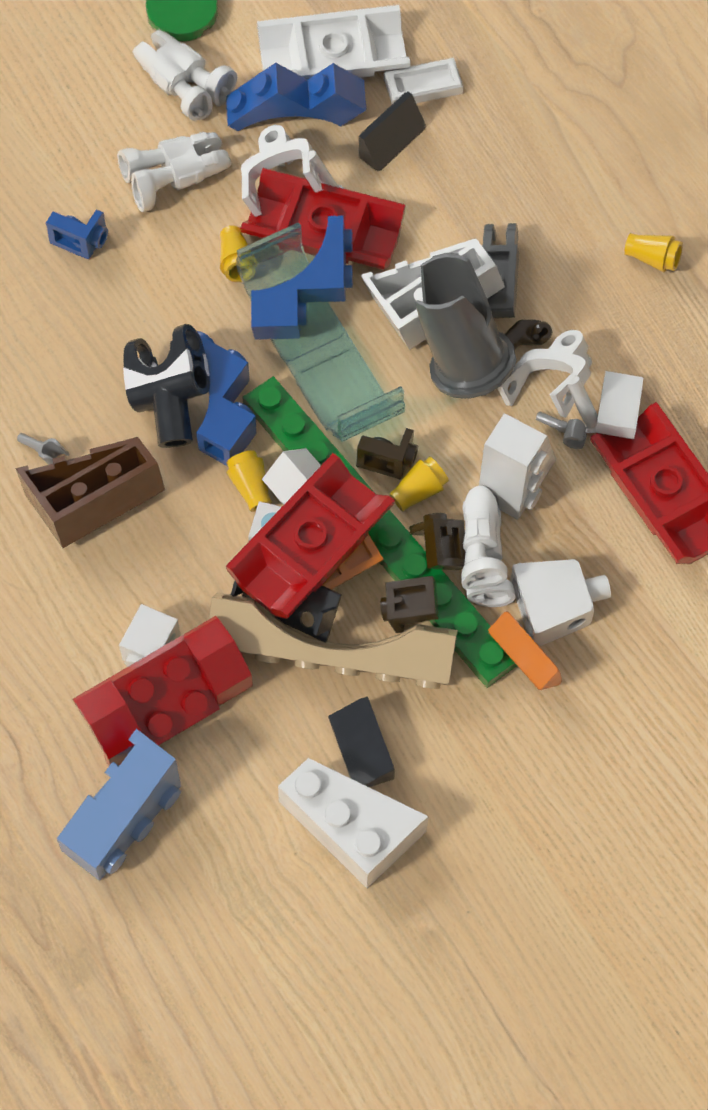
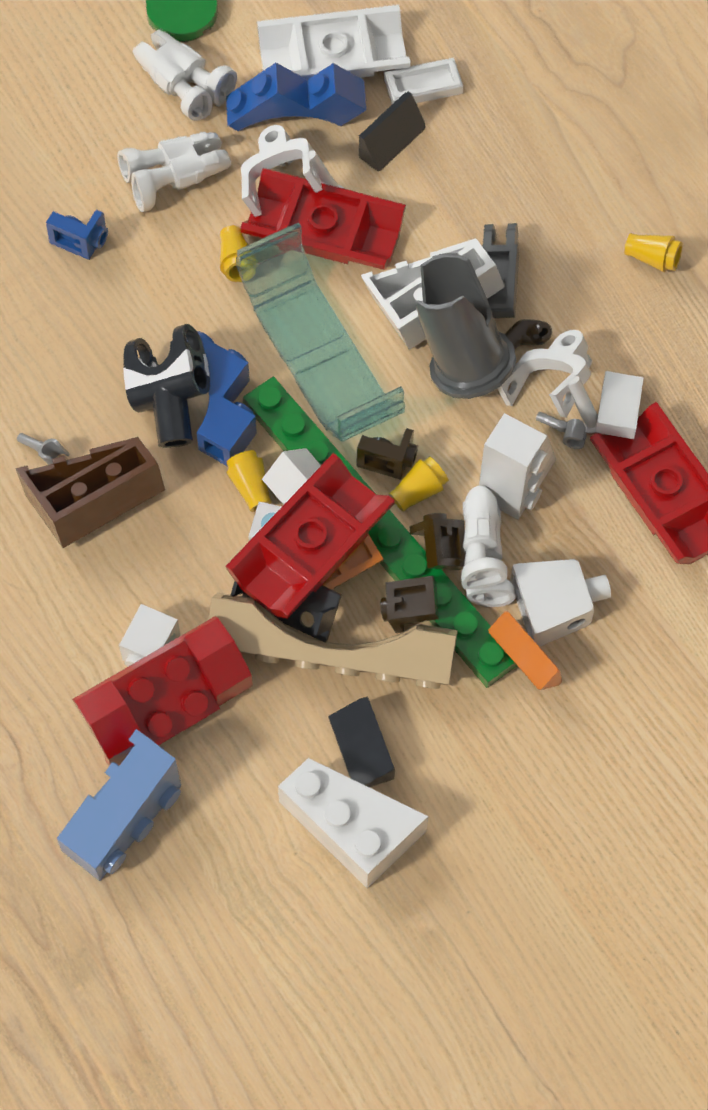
blue arch [251,216,353,340] -> none

